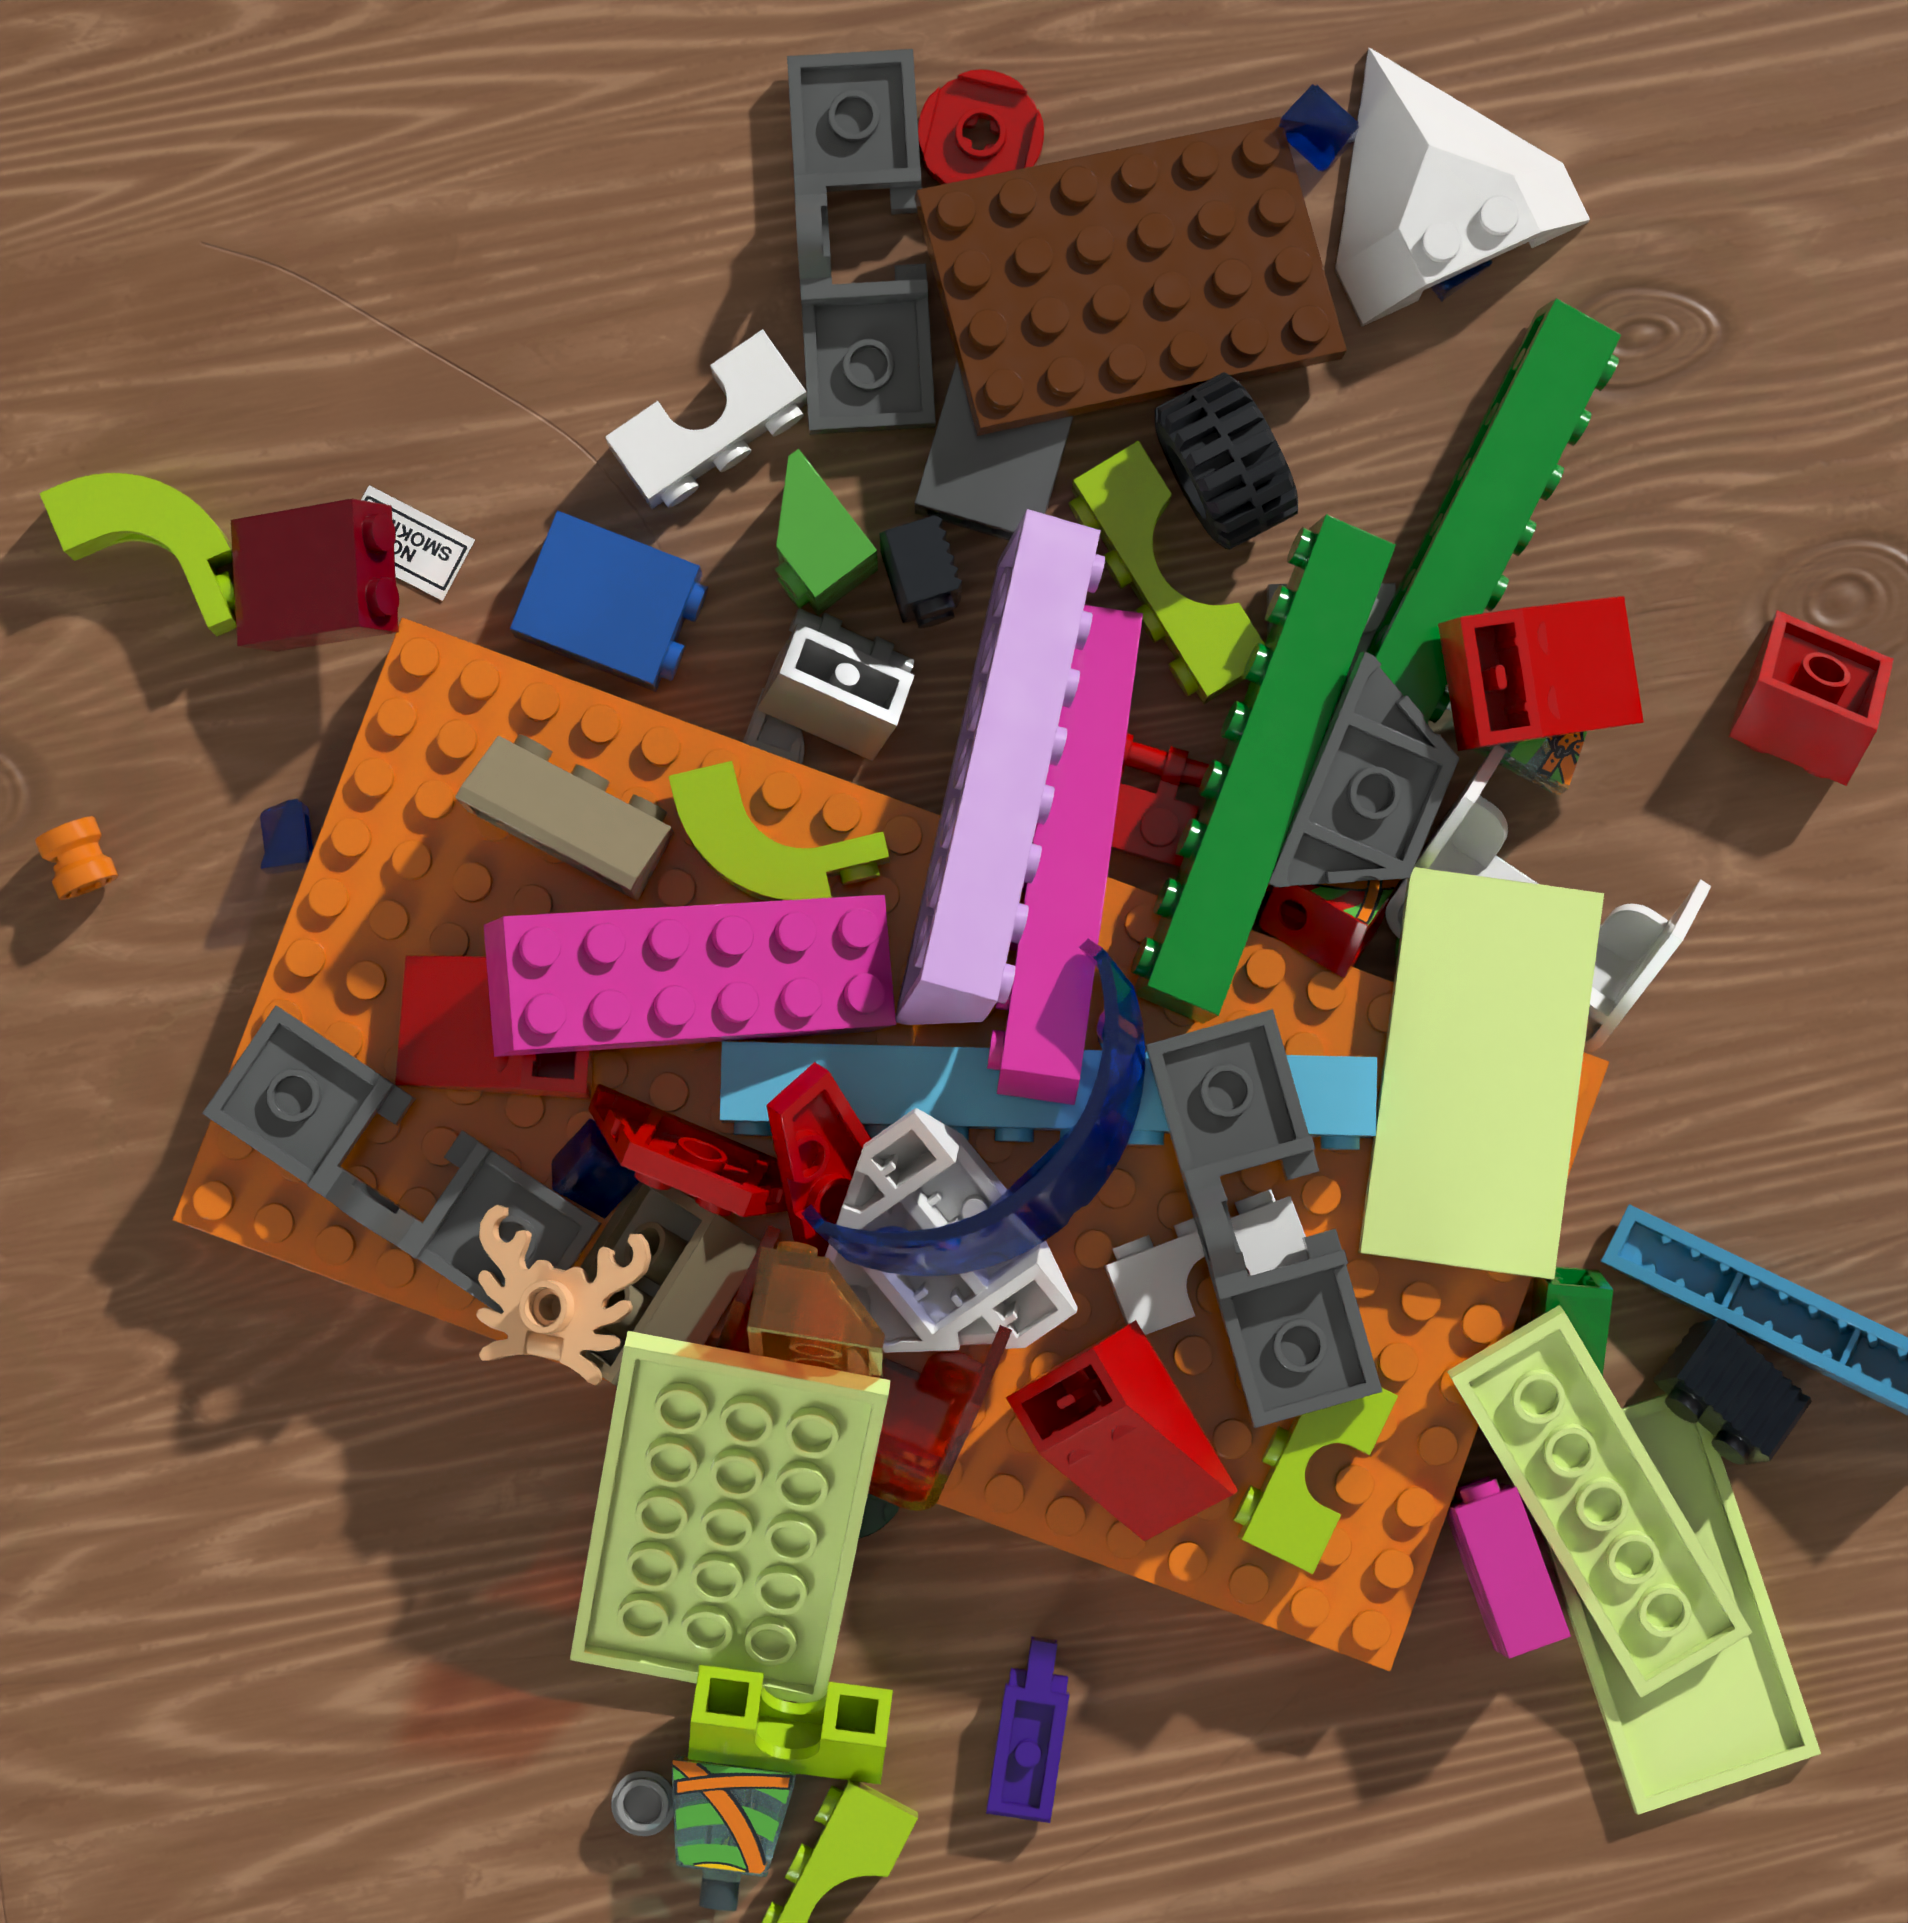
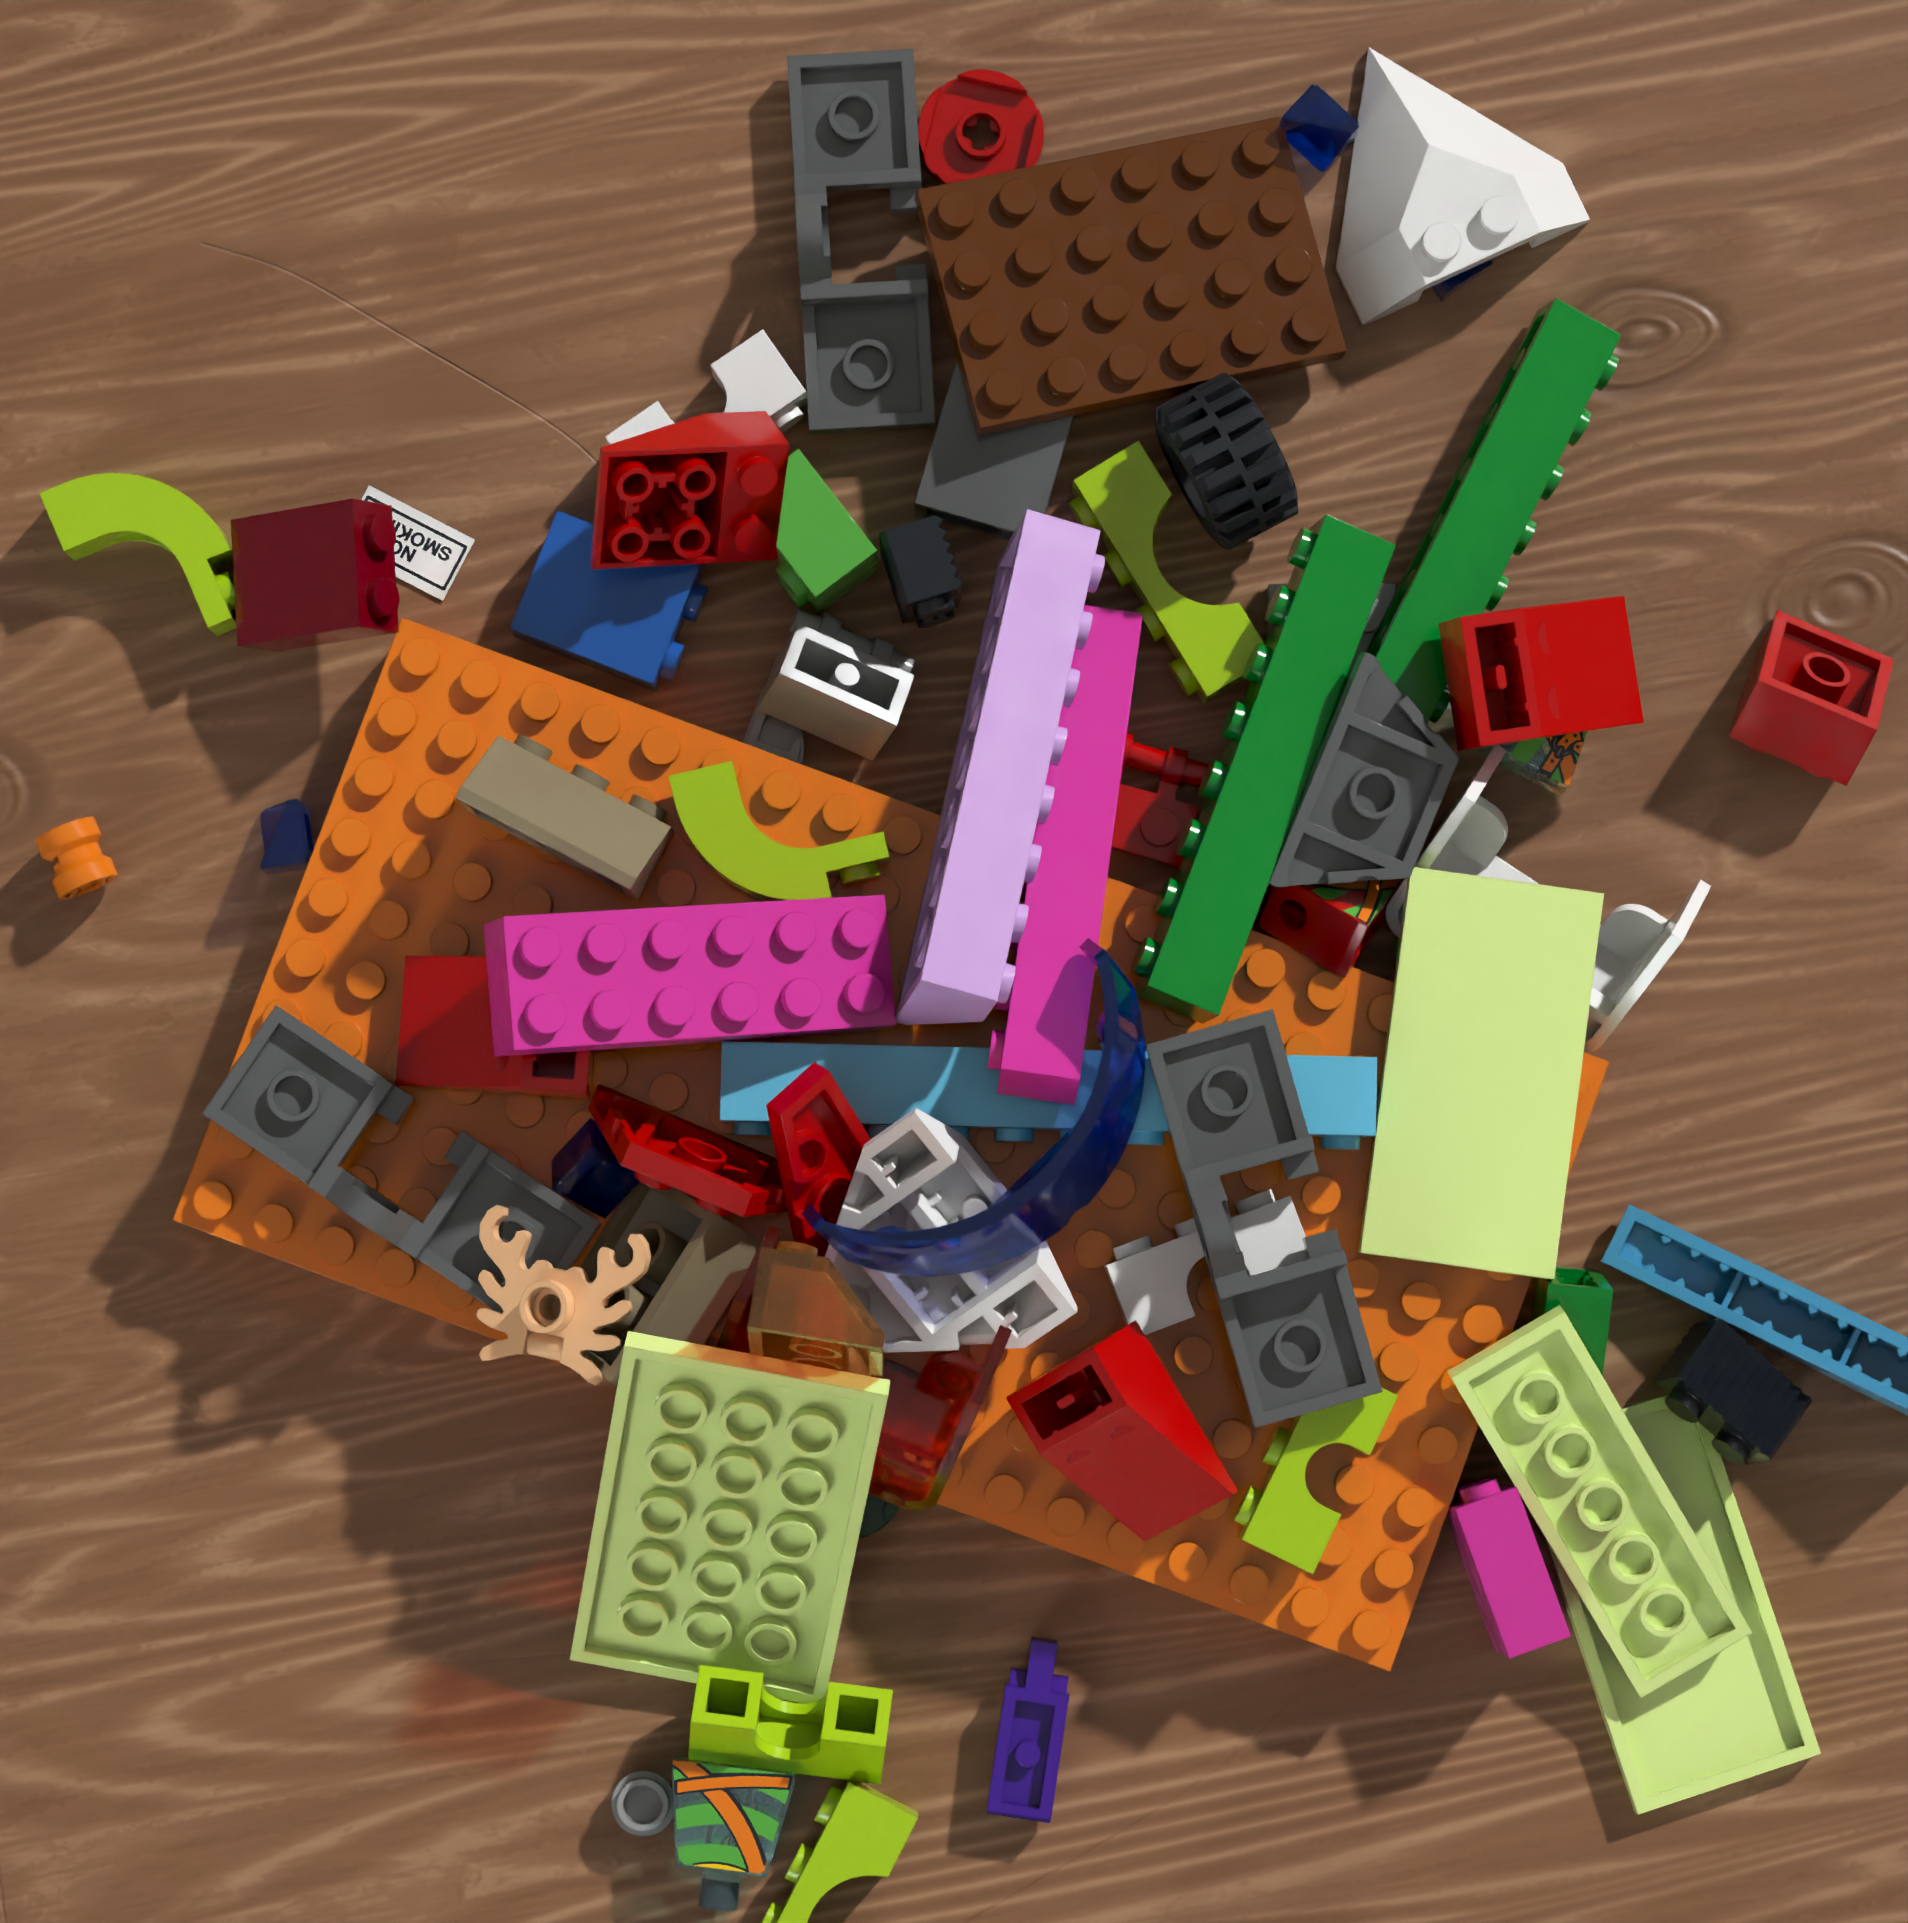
none -> red slope [590,411,789,569]

